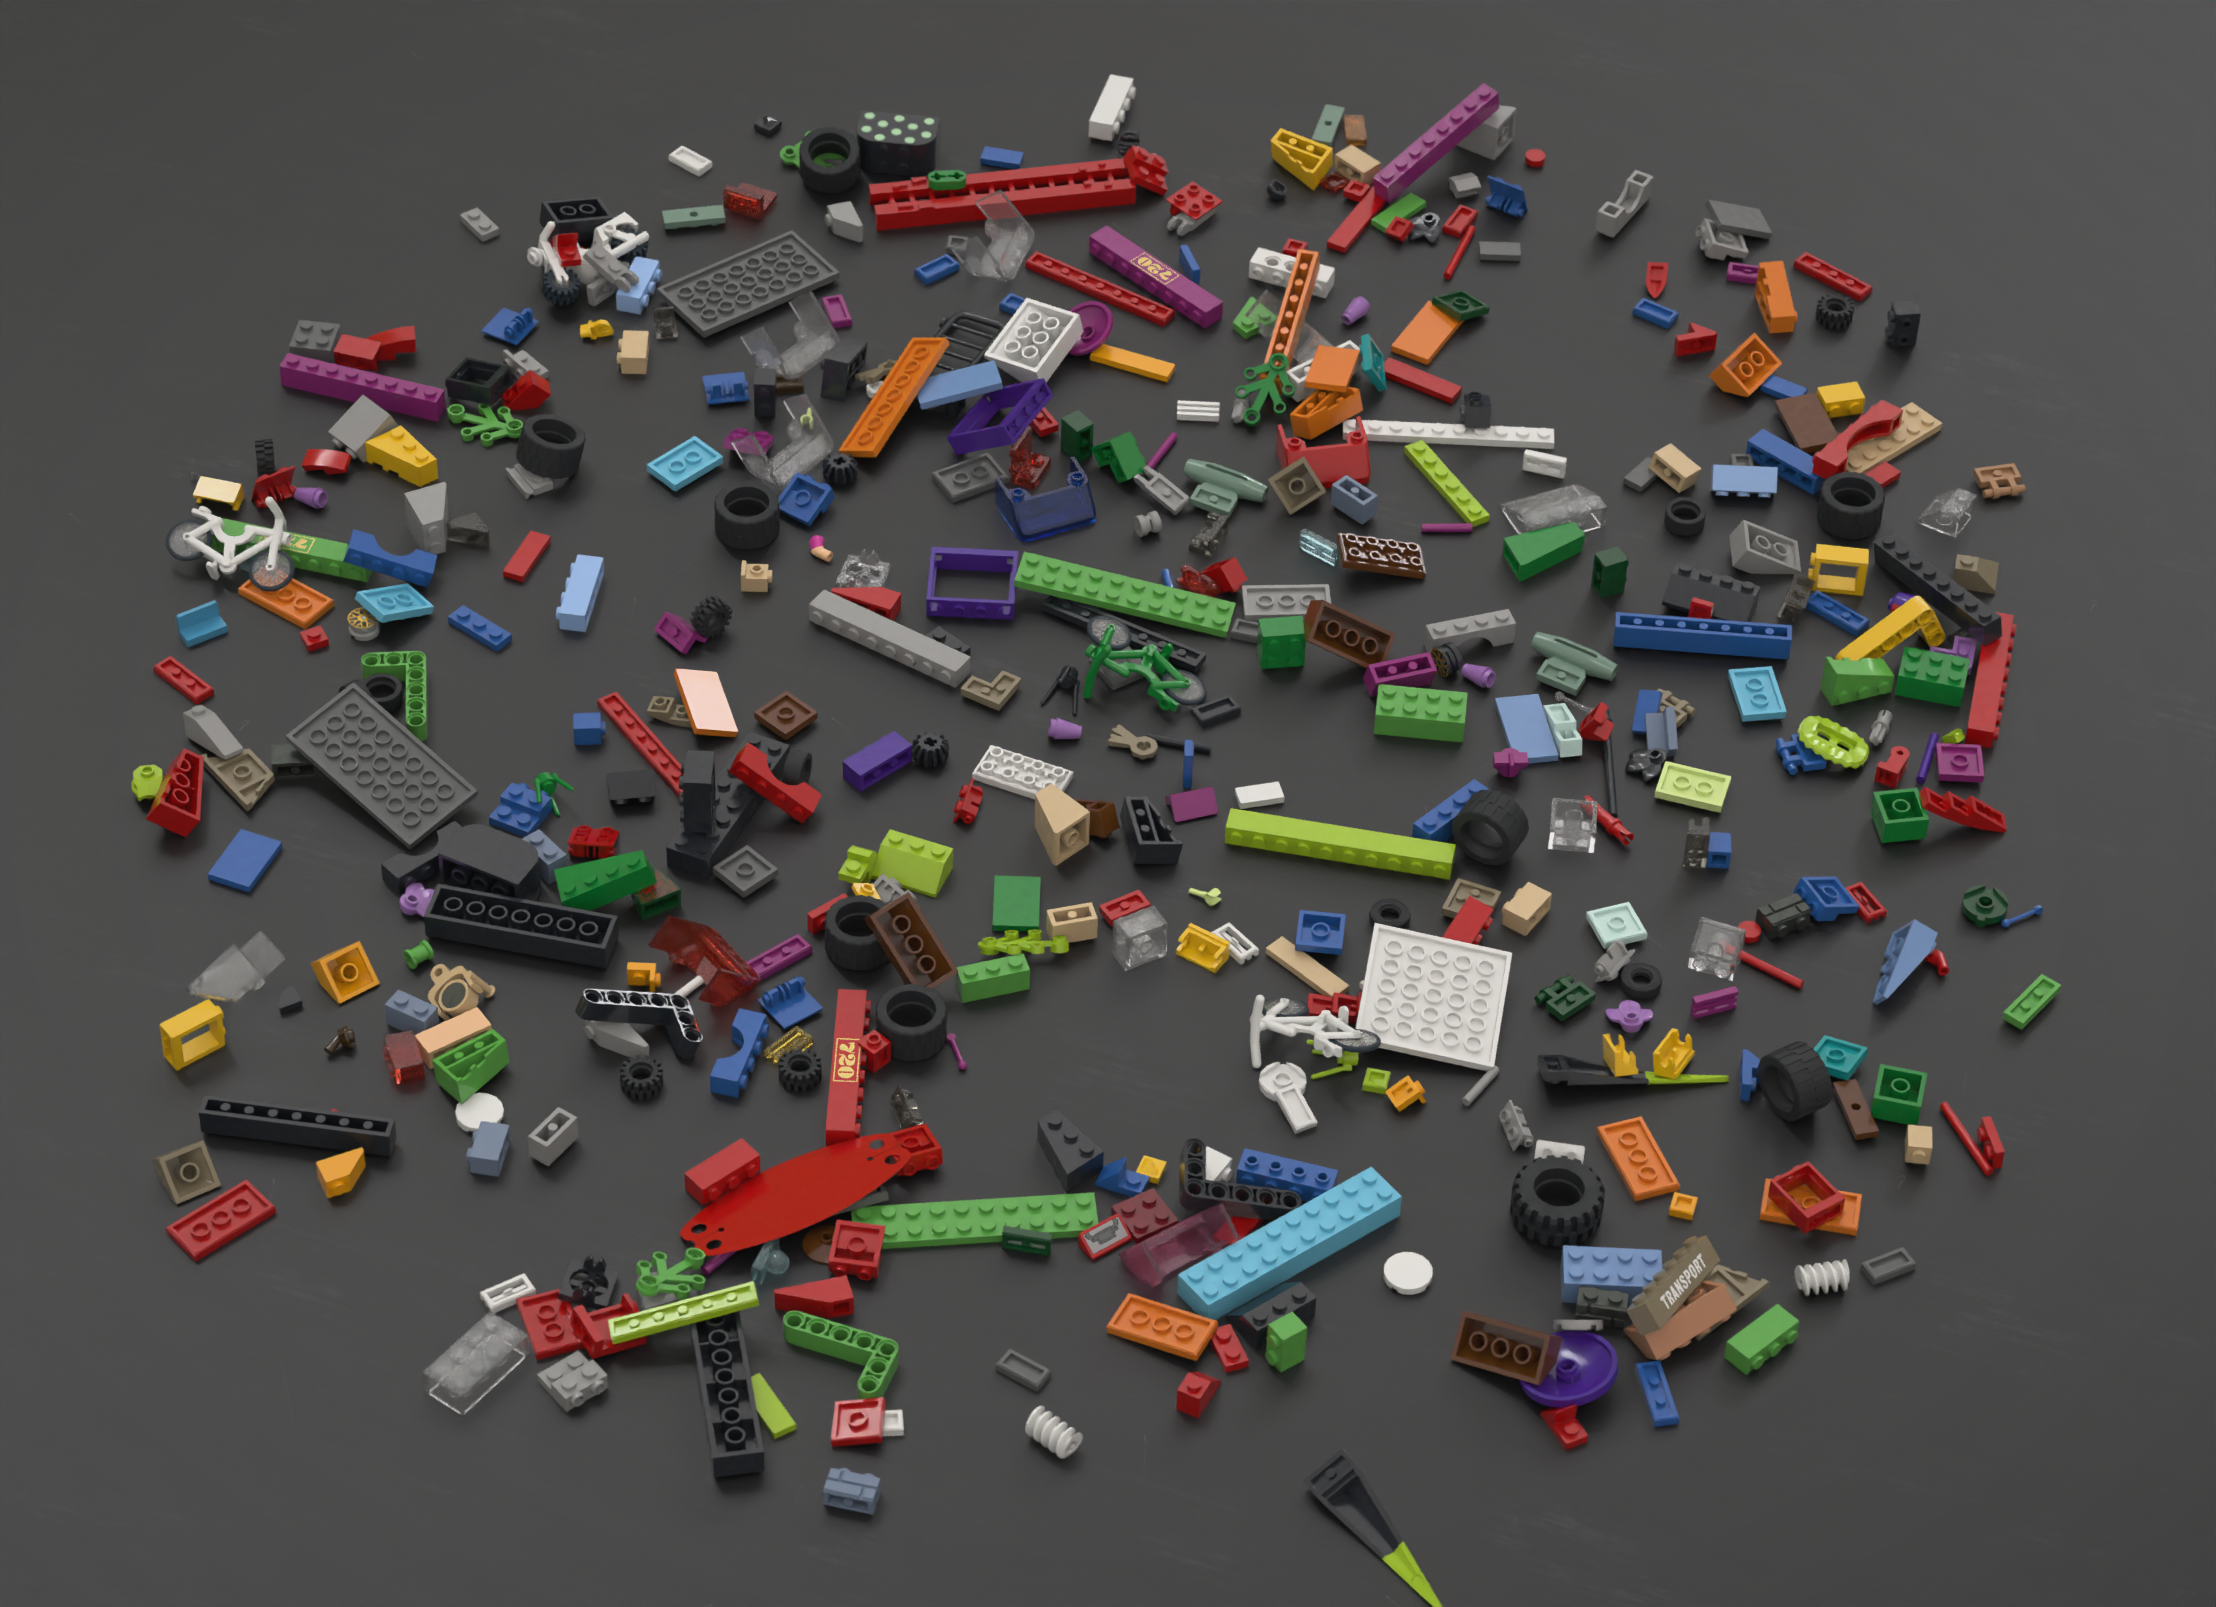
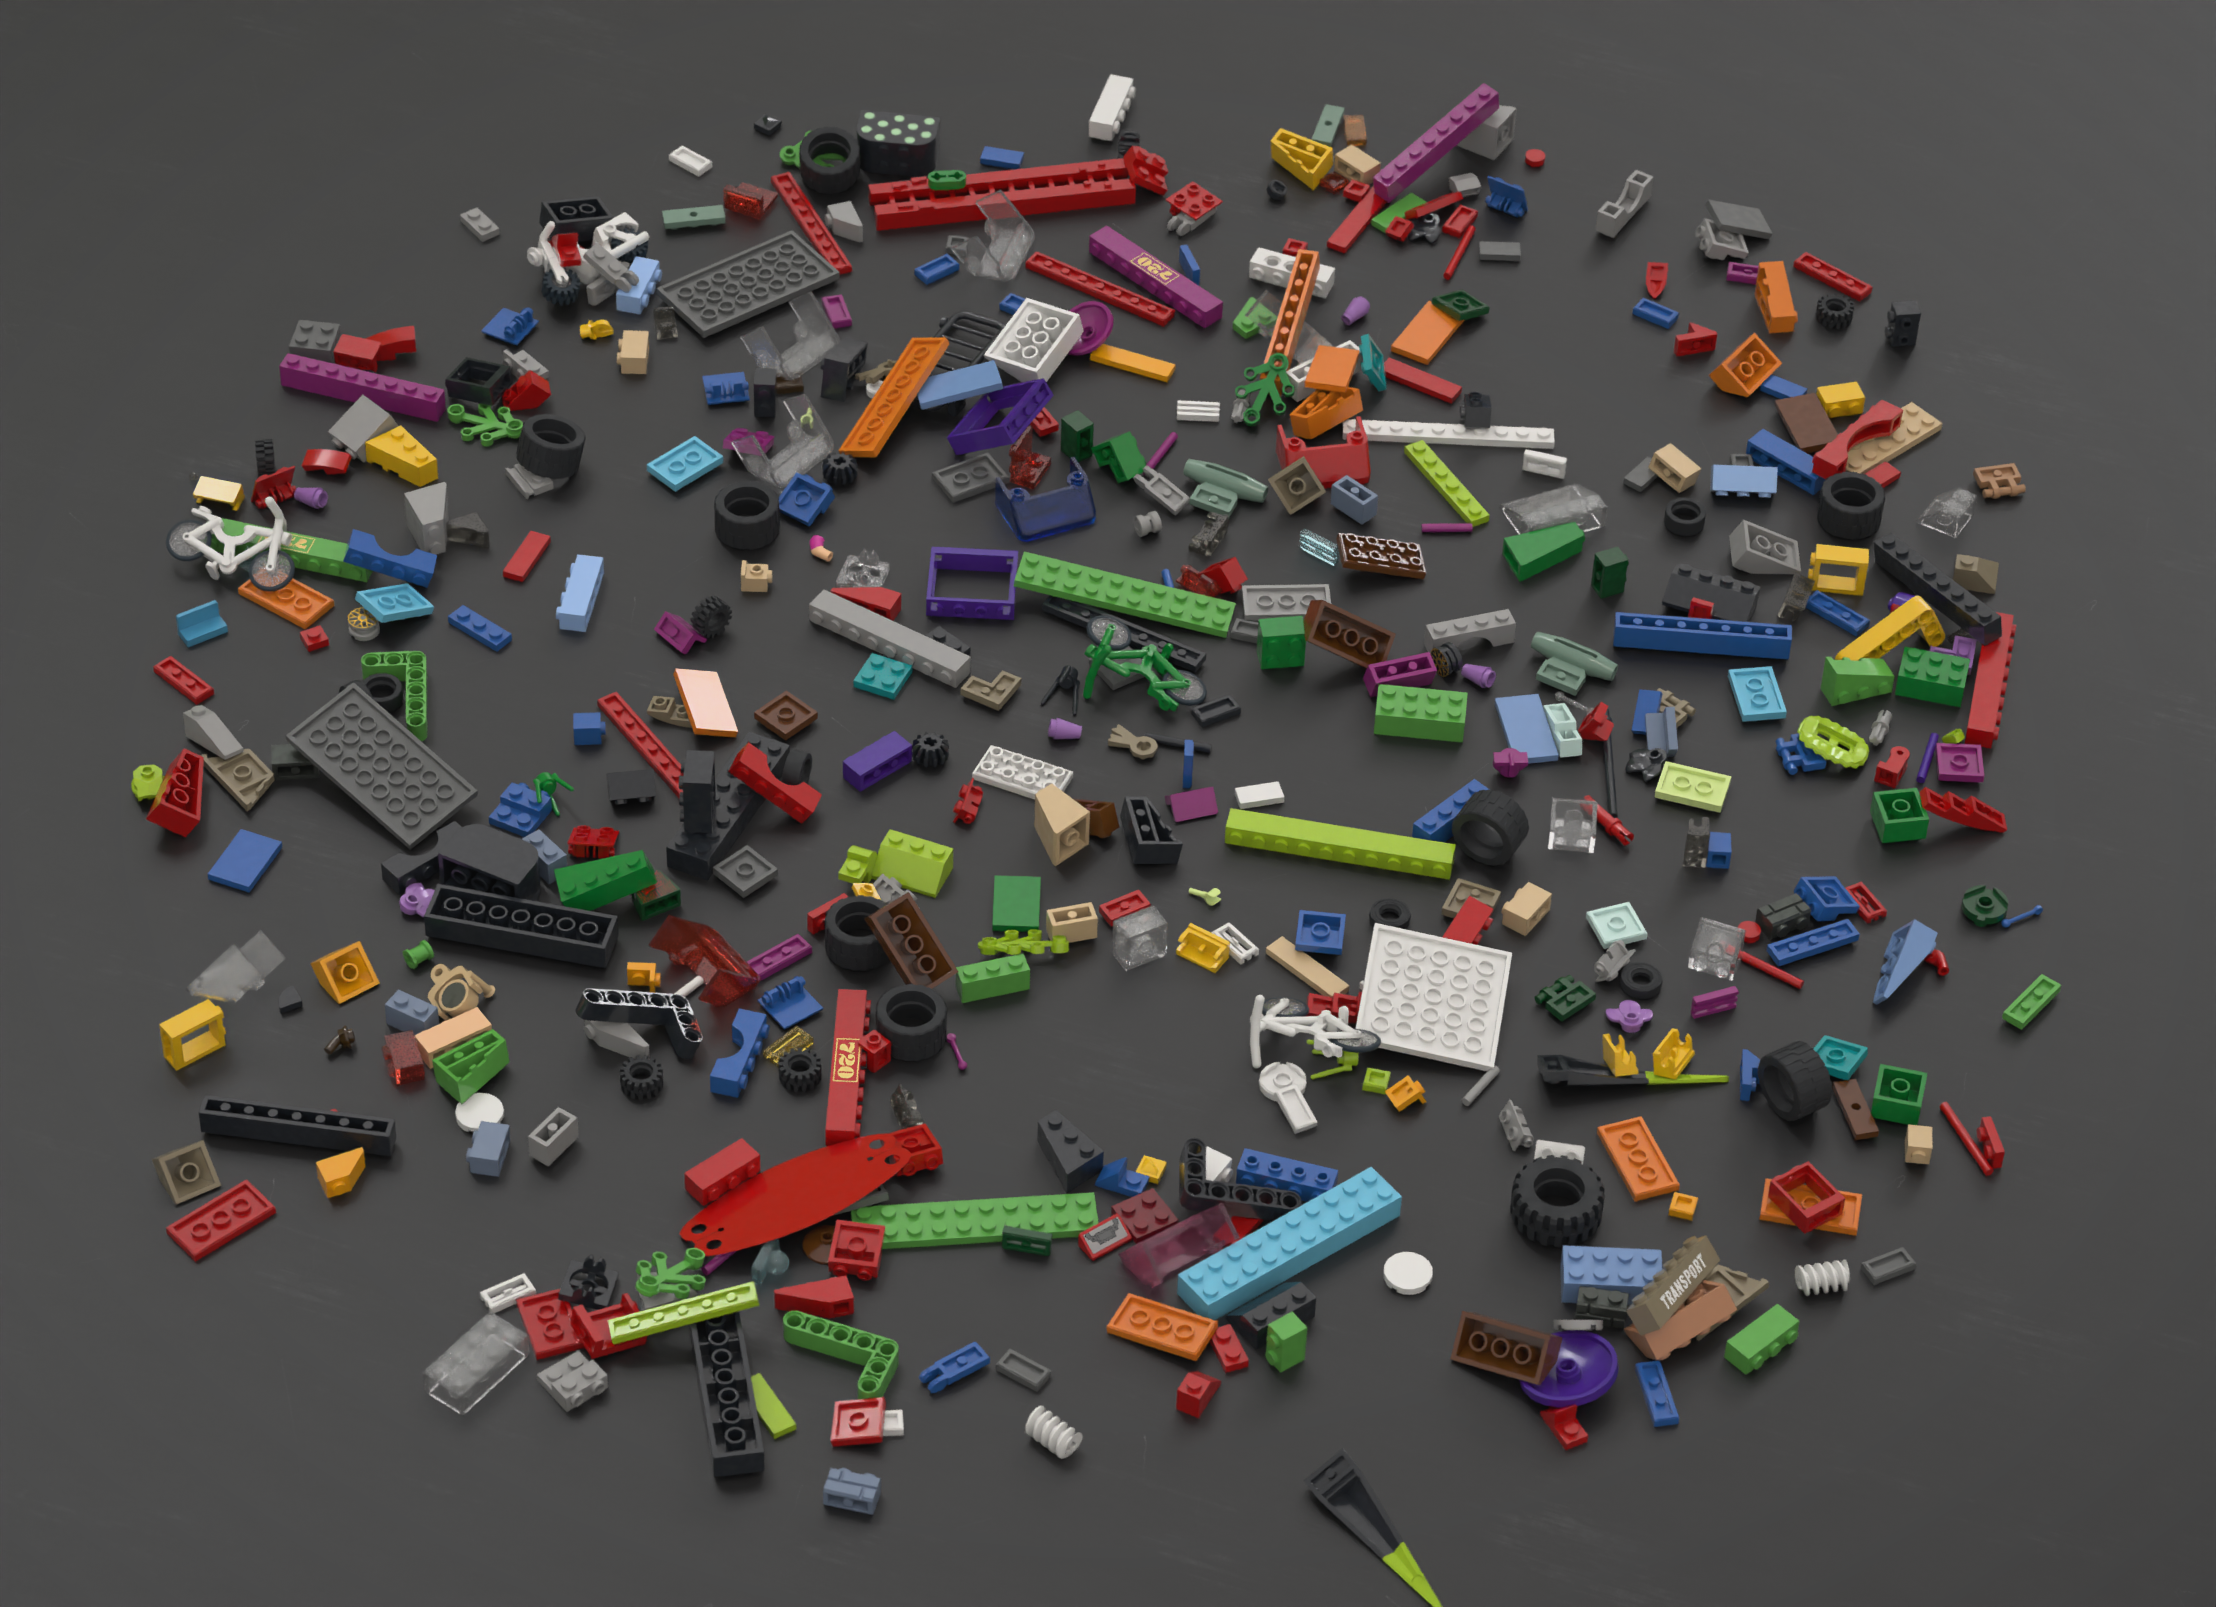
none -> red tile [771,172,852,275]
none -> teal plate [853,653,912,700]
none -> blue hinge [919,1342,990,1393]
none -> red tile [1404,191,1463,219]
none -> blue plate [1767,919,1860,966]

